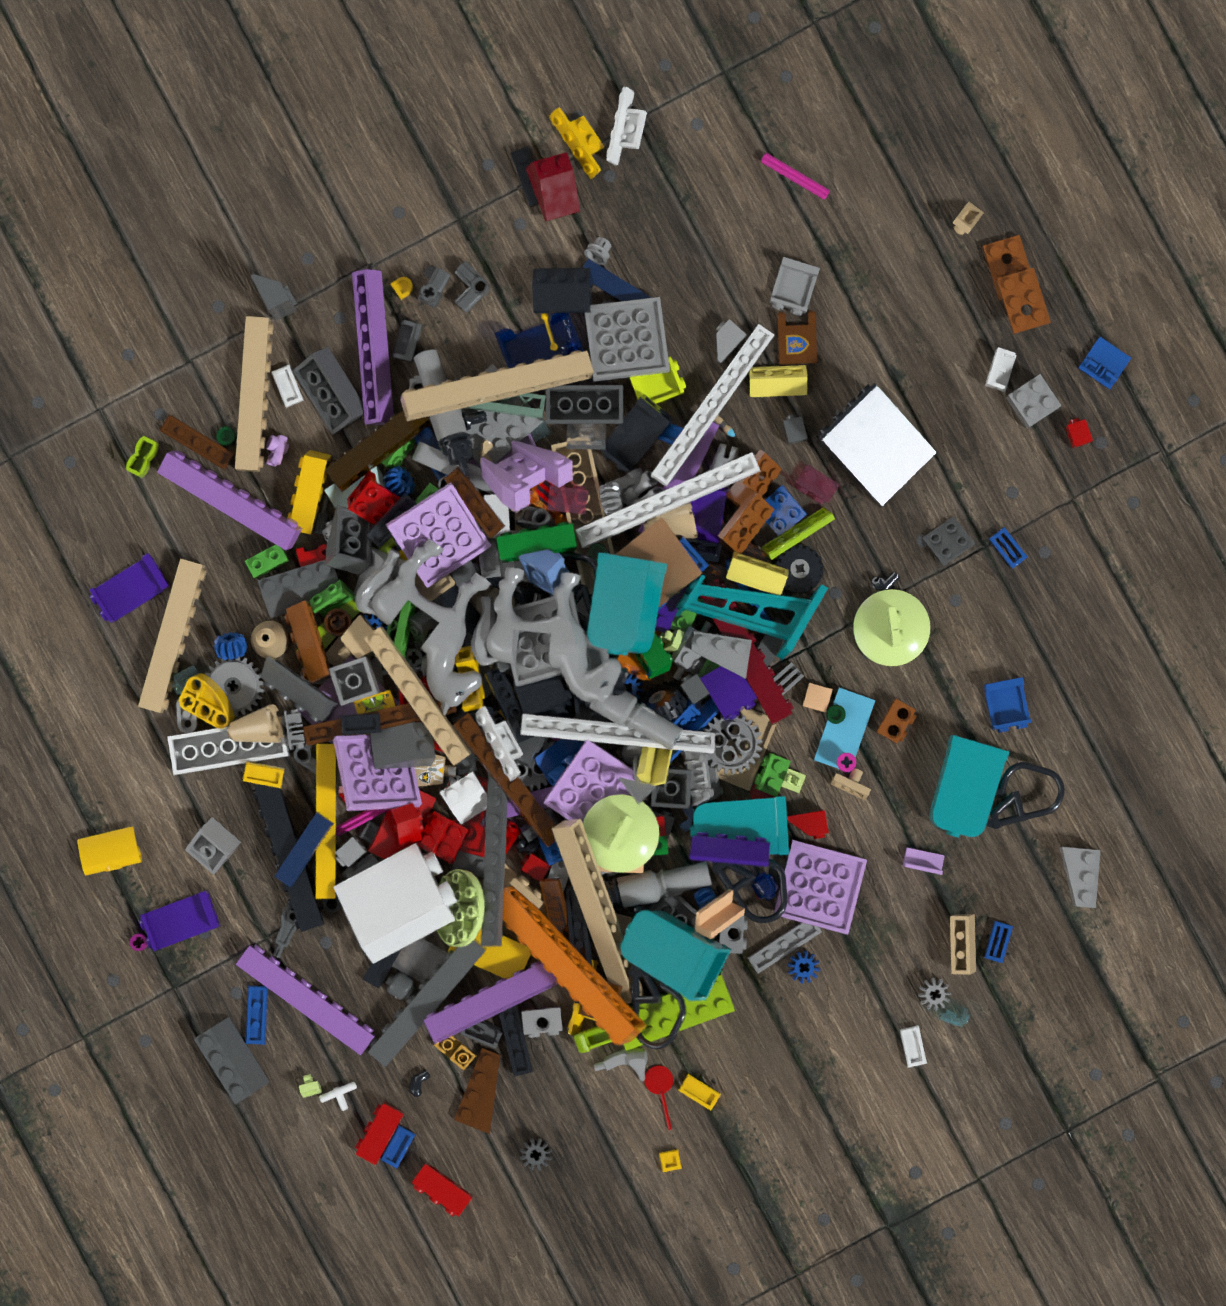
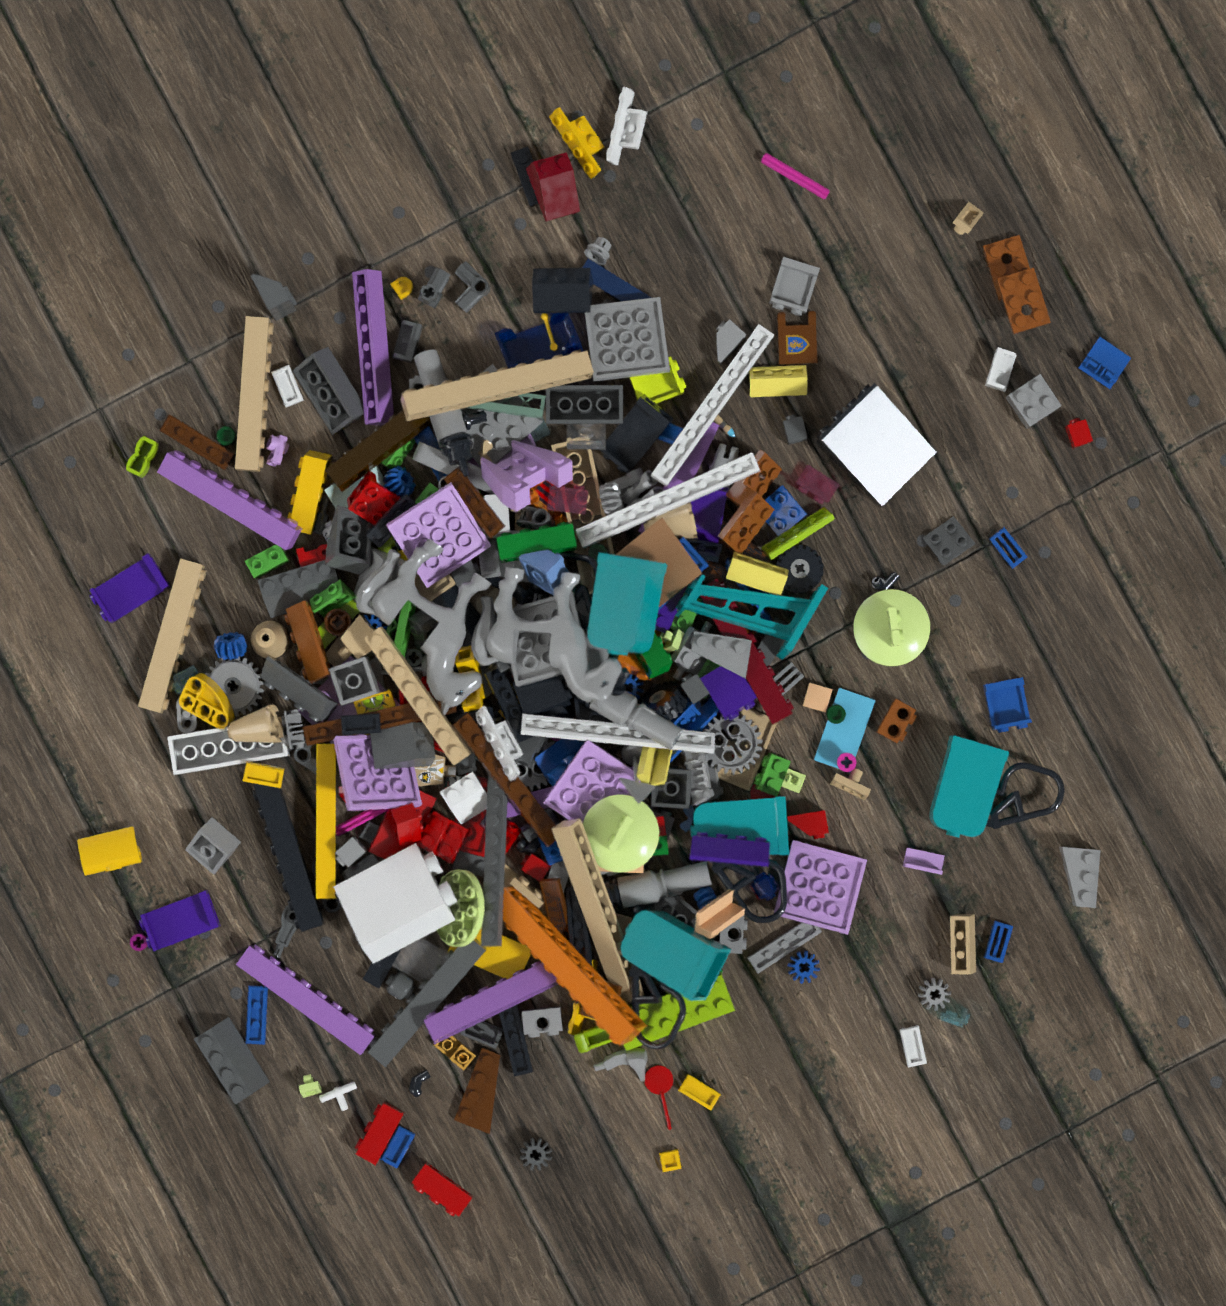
dark blue tile [275,812,334,887] -> none

